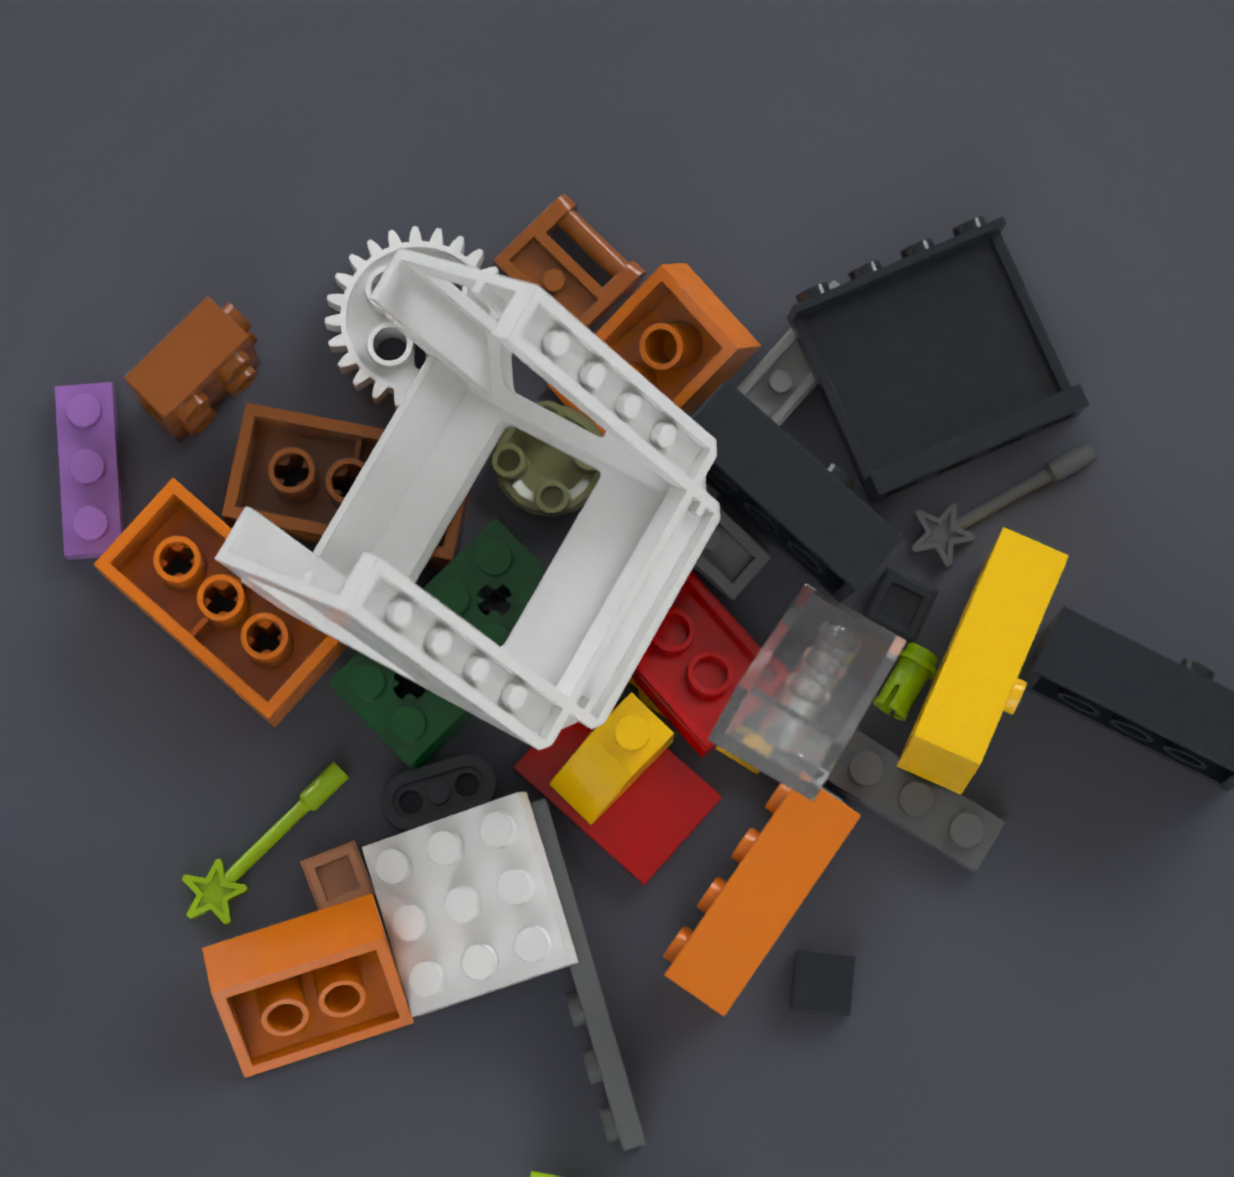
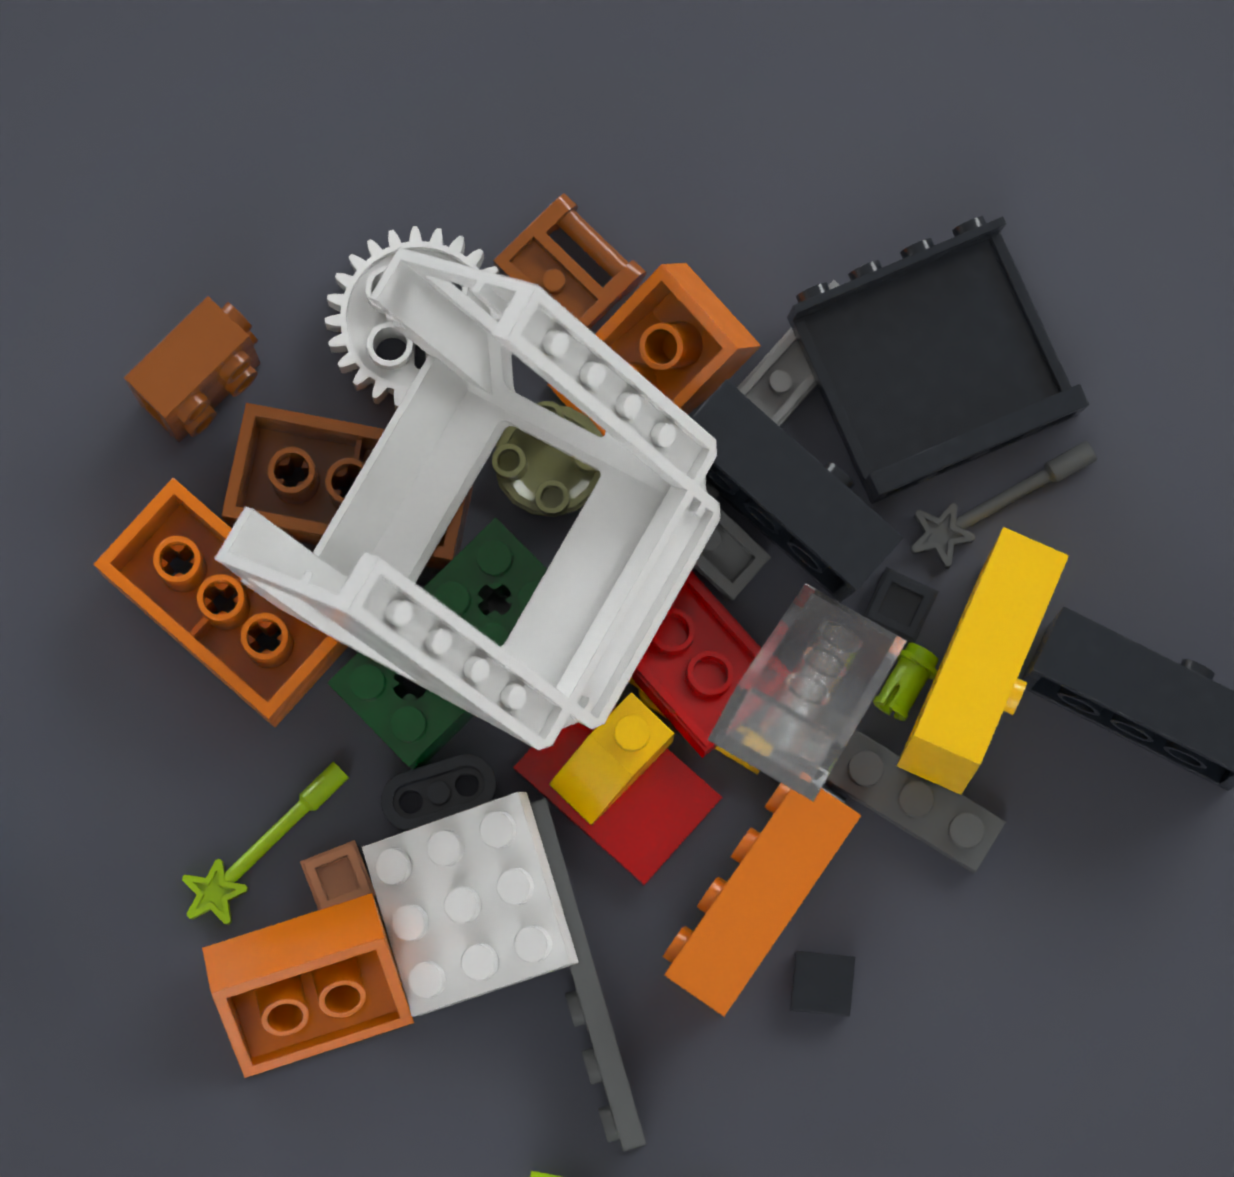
medium lavender plate [55,382,124,560] -> none

